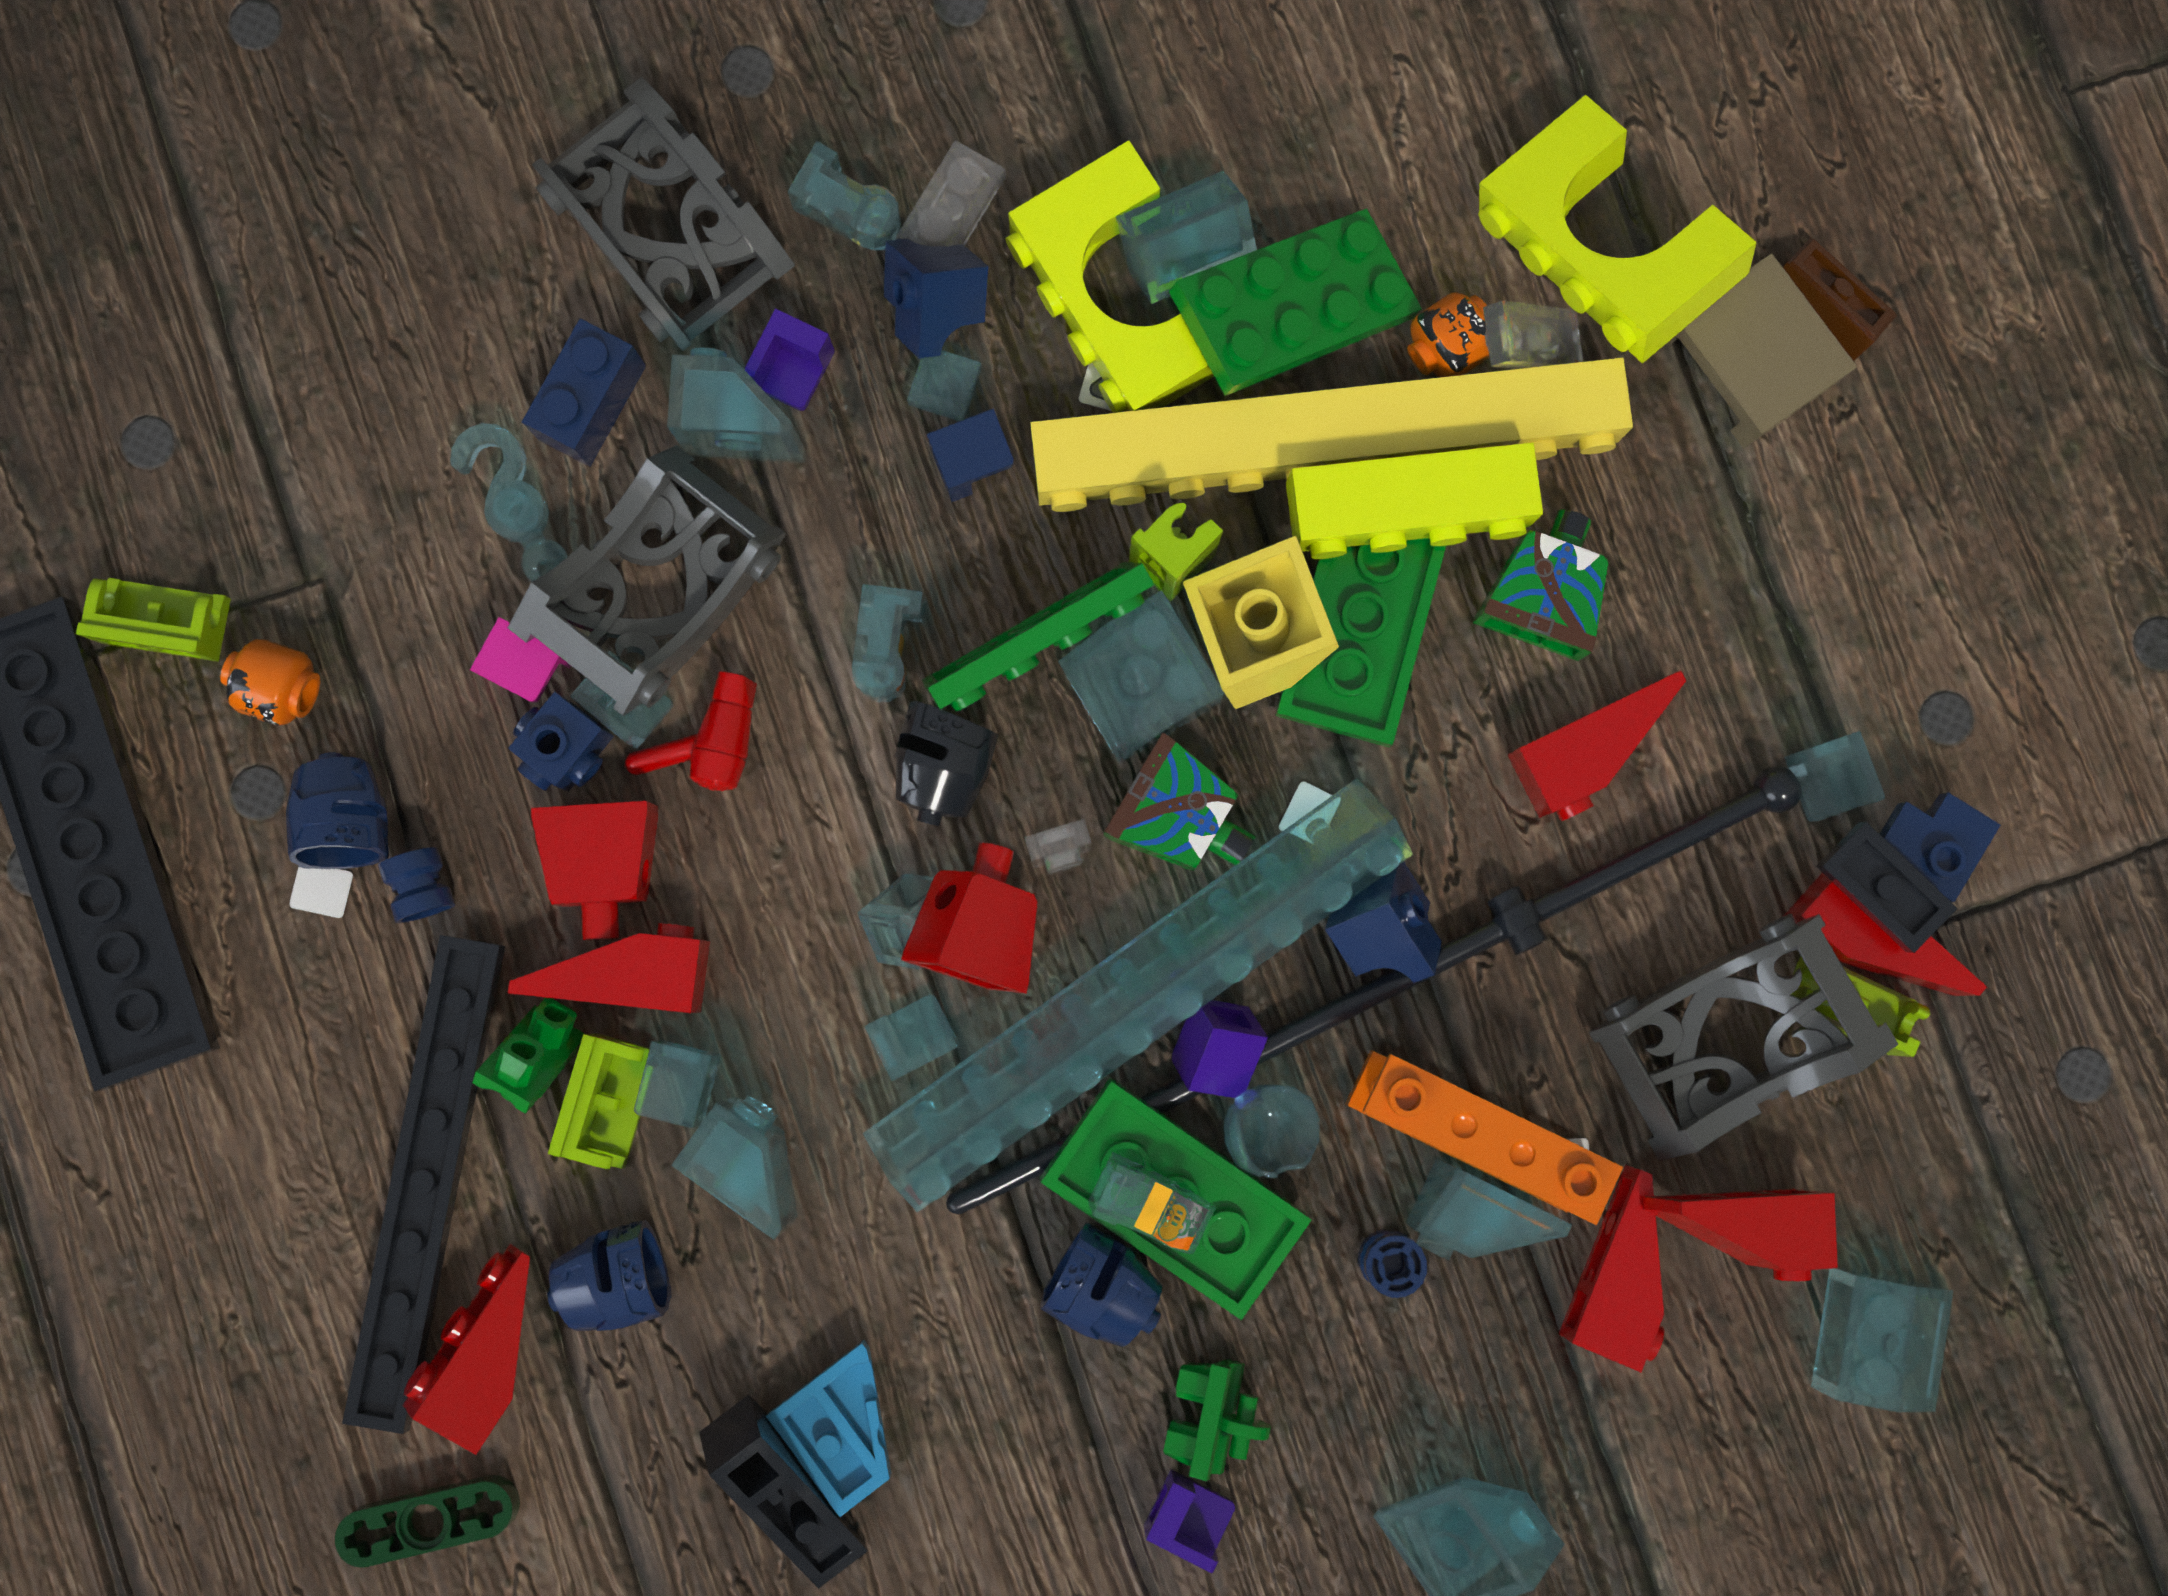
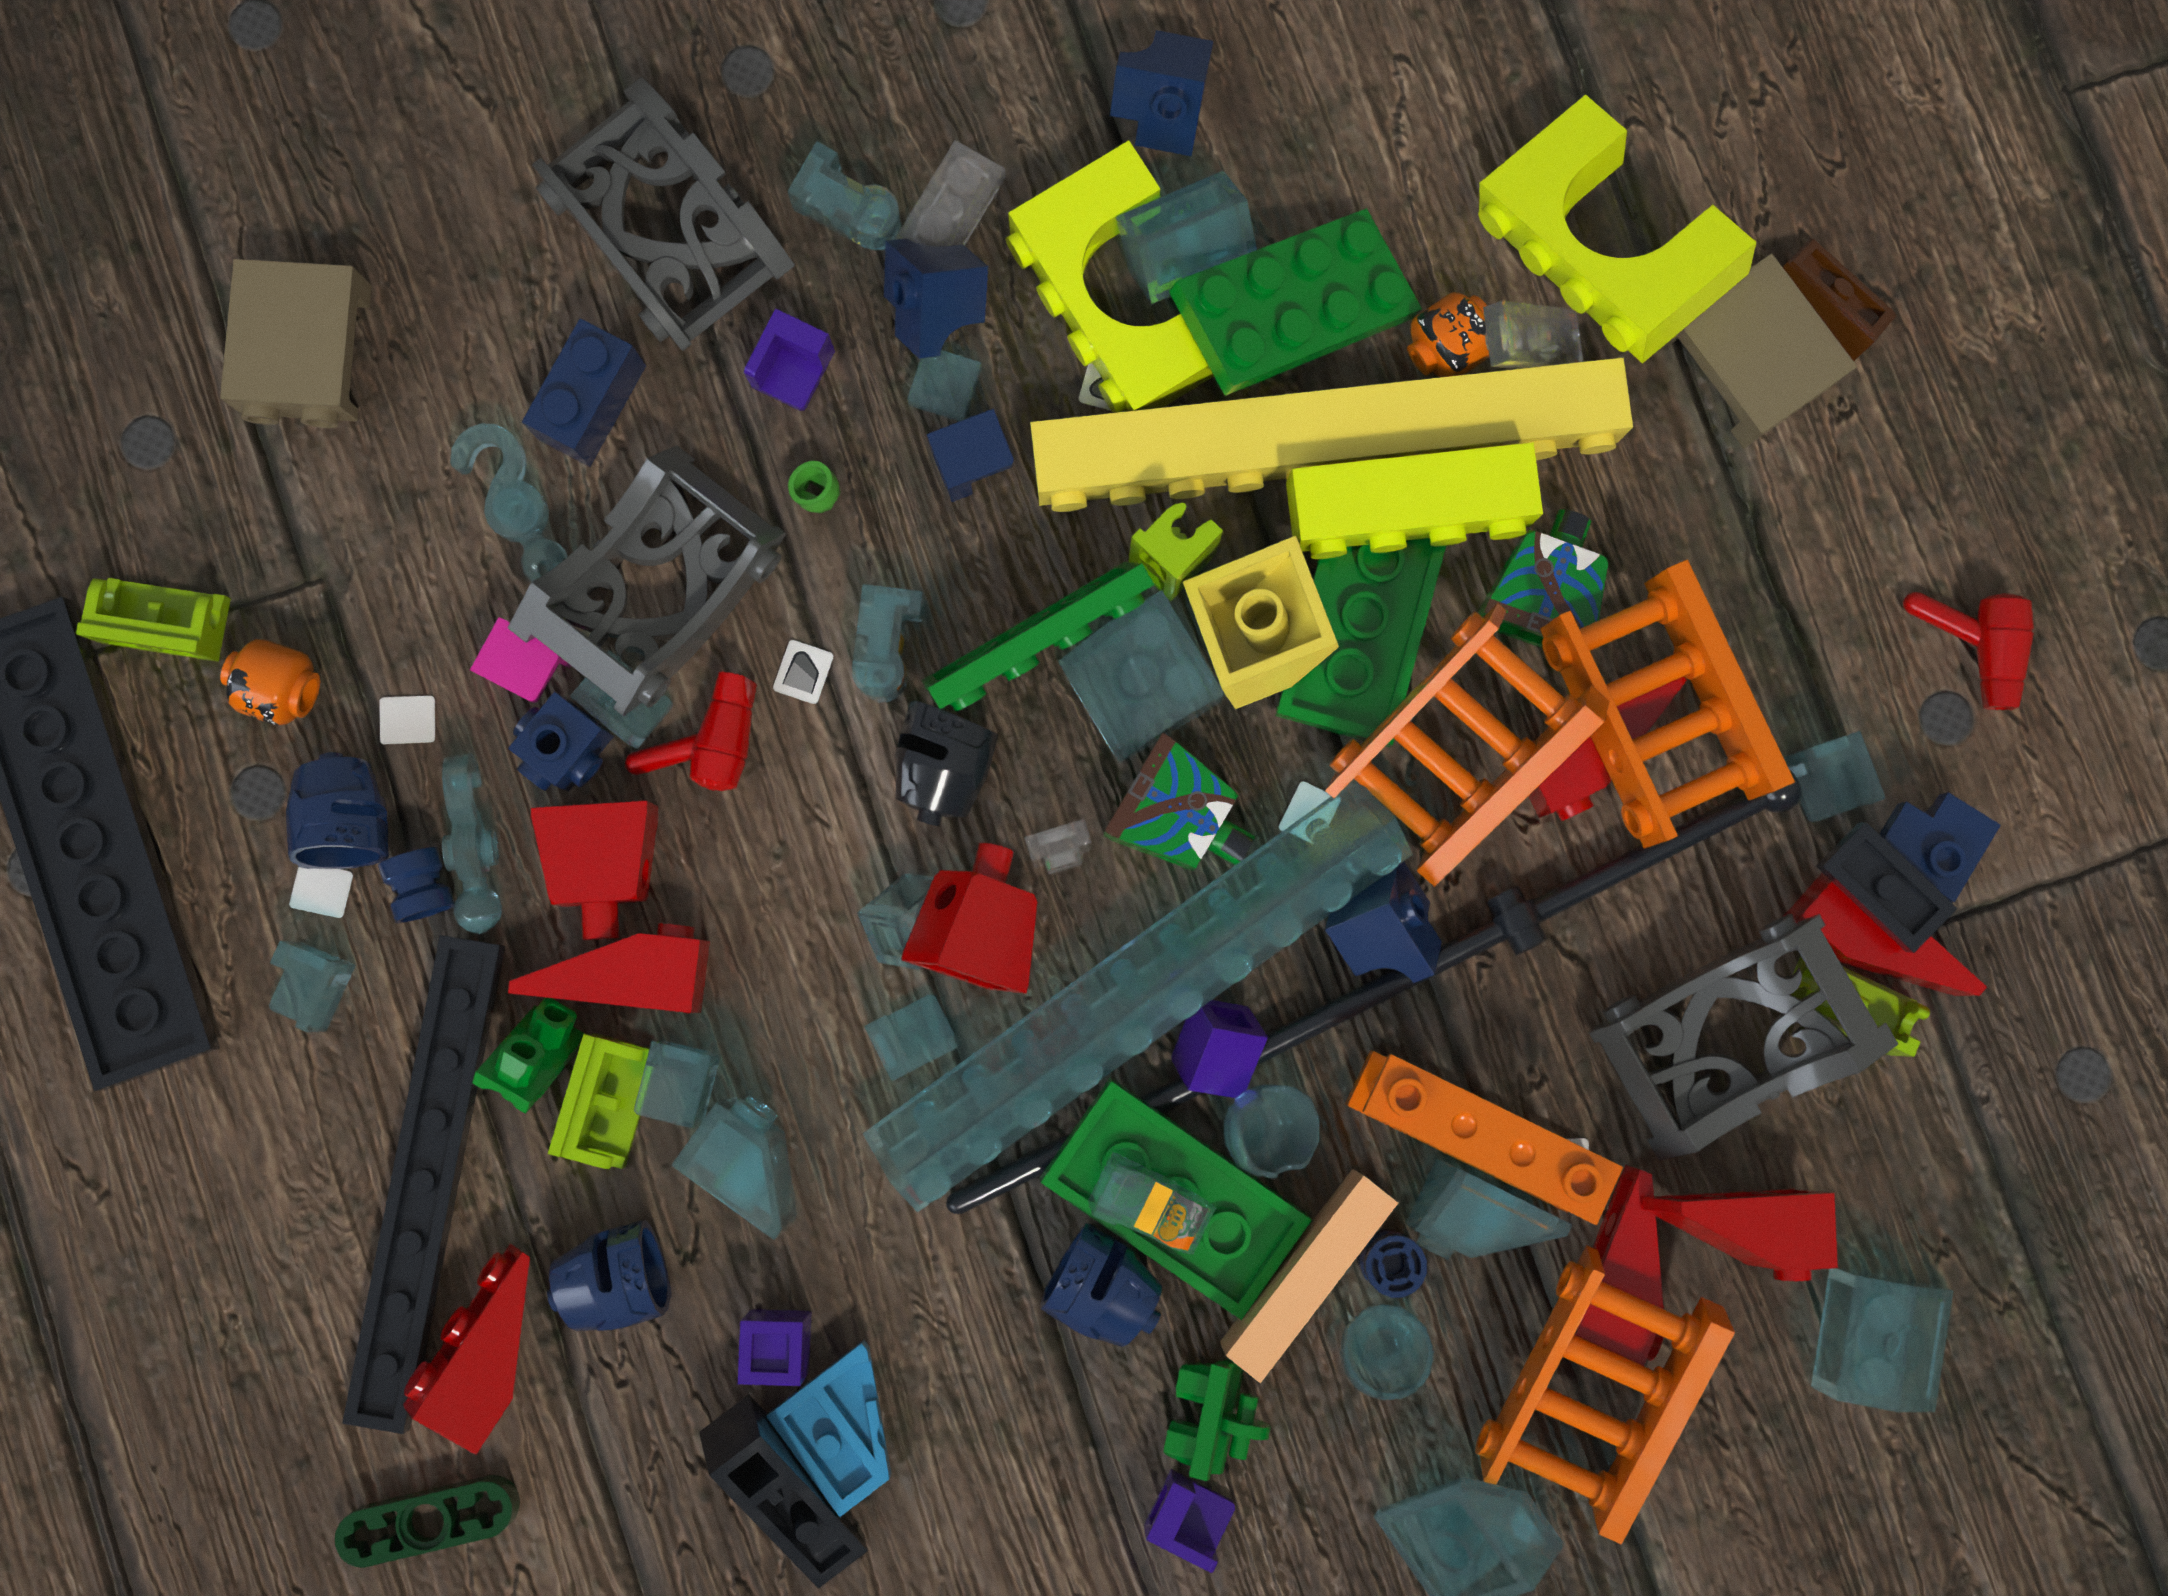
clear light blue slope [667,348,806,463] -> none
none -> dark tan panel [220,259,372,428]
none -> clear light blue panel [269,941,356,1033]
none -> white sticker [380,696,435,744]
none -> clear light blue piece [442,753,502,934]
none -> dark purple panel [737,1309,812,1386]
none -> white sticker [773,640,833,704]
none -> bright green hinge [788,461,841,513]
none -> dark blue brick [1110,30,1213,156]
none -> light nougat piece [1220,1169,1398,1383]
none -> orange fence [1325,603,1610,887]
none -> clear light blue hair [1339,1305,1435,1400]
none -> orange fence [1475,1245,1735,1545]
none -> orange fence [1540,559,1795,849]
none -> red piece [1903,592,2034,710]

